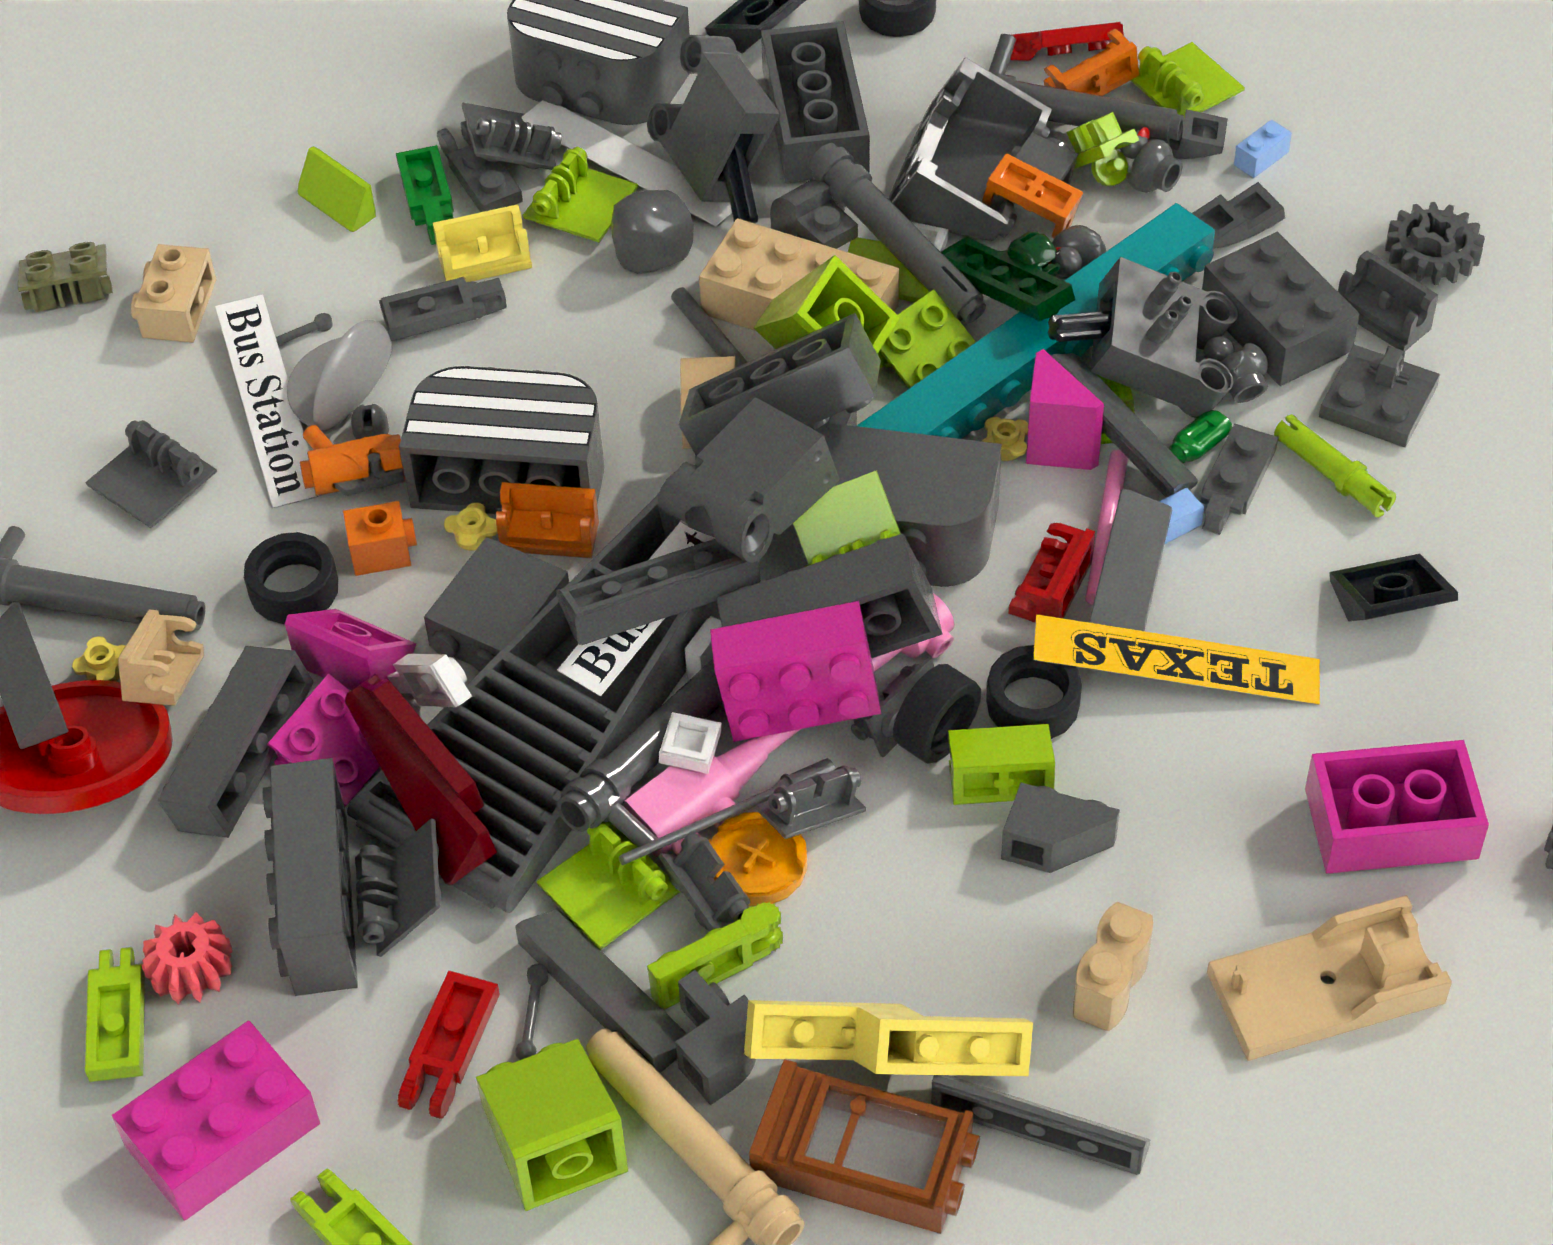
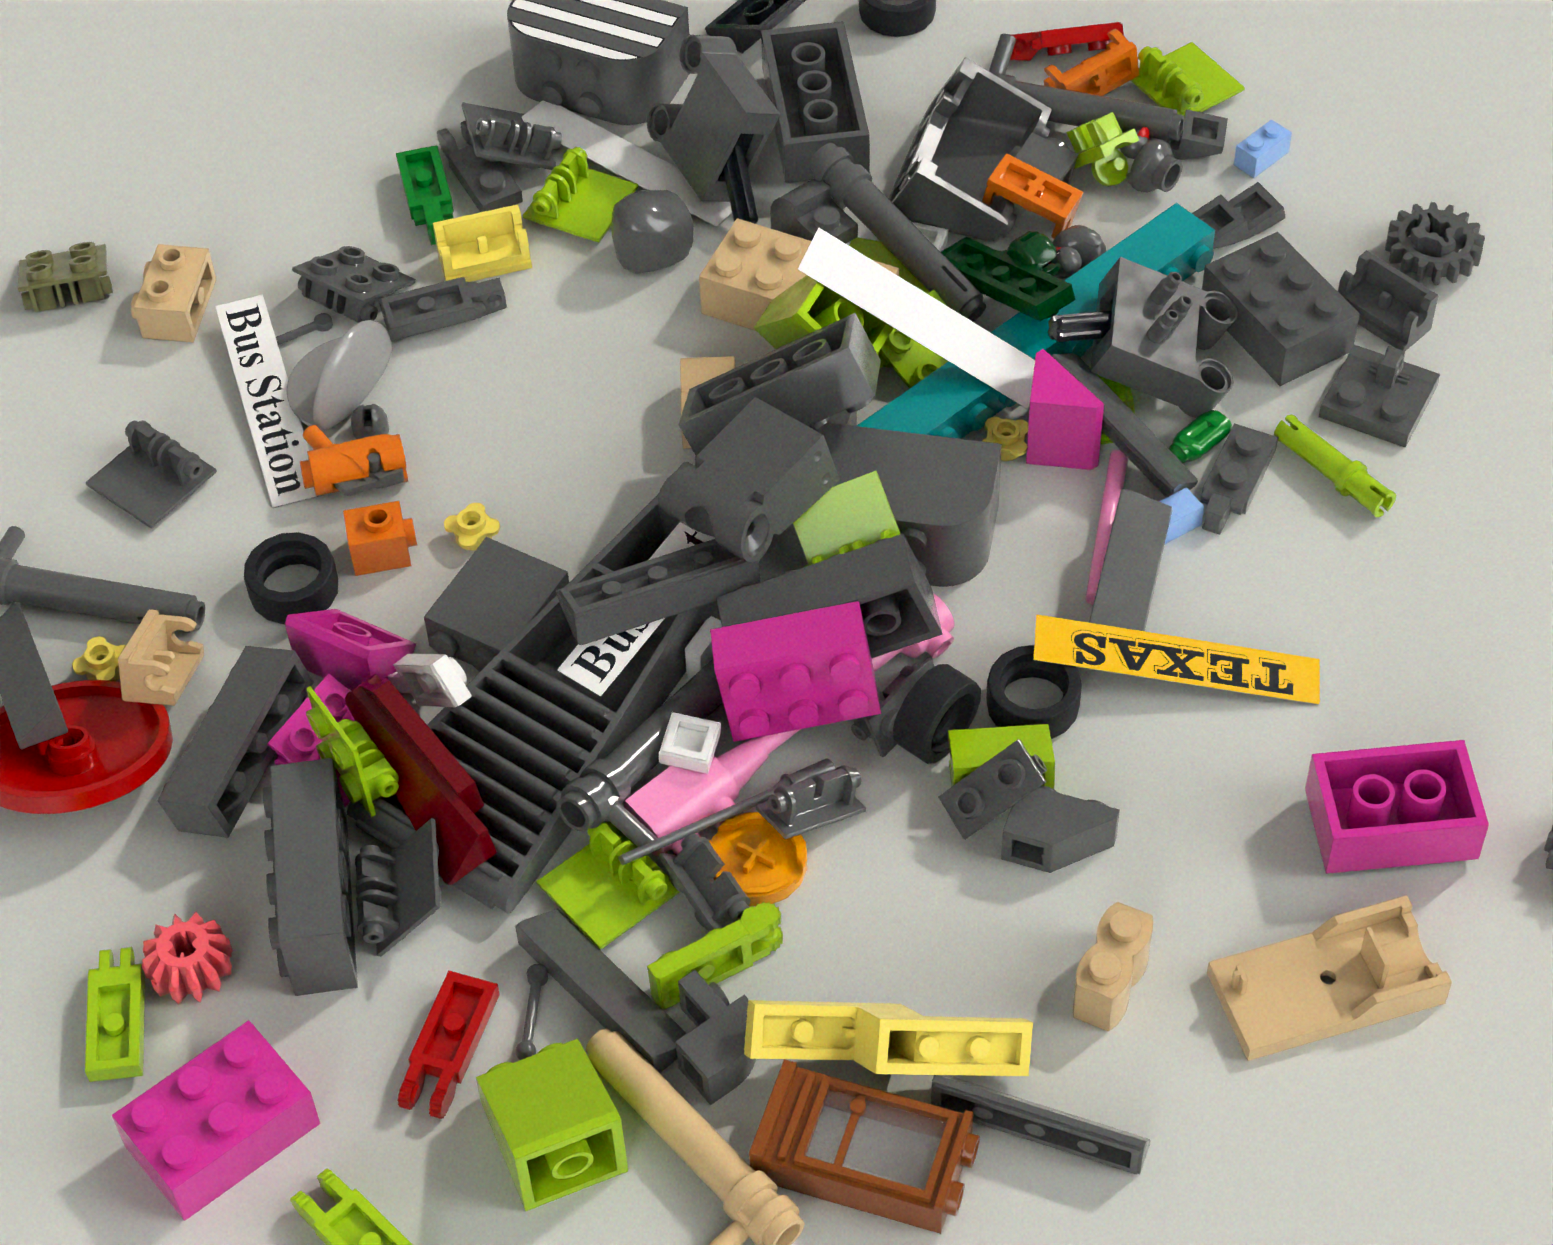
lime slope [297,146,376,232] -> none
dark grey brick [399,366,604,514] -> none
orange hinge [496,482,599,558] -> none
dark grey bar [671,287,747,367] -> none
red hinge [1008,523,1095,623] -> none
dark grey animal [1203,336,1268,403] -> none
black slope [1329,553,1458,622] -> none
none -> dark grey hinge [292,246,416,323]
none -> lime hinge [306,686,399,817]
none -> white sticker [798,228,1035,409]
none -> dark grey hinge [938,739,1047,840]

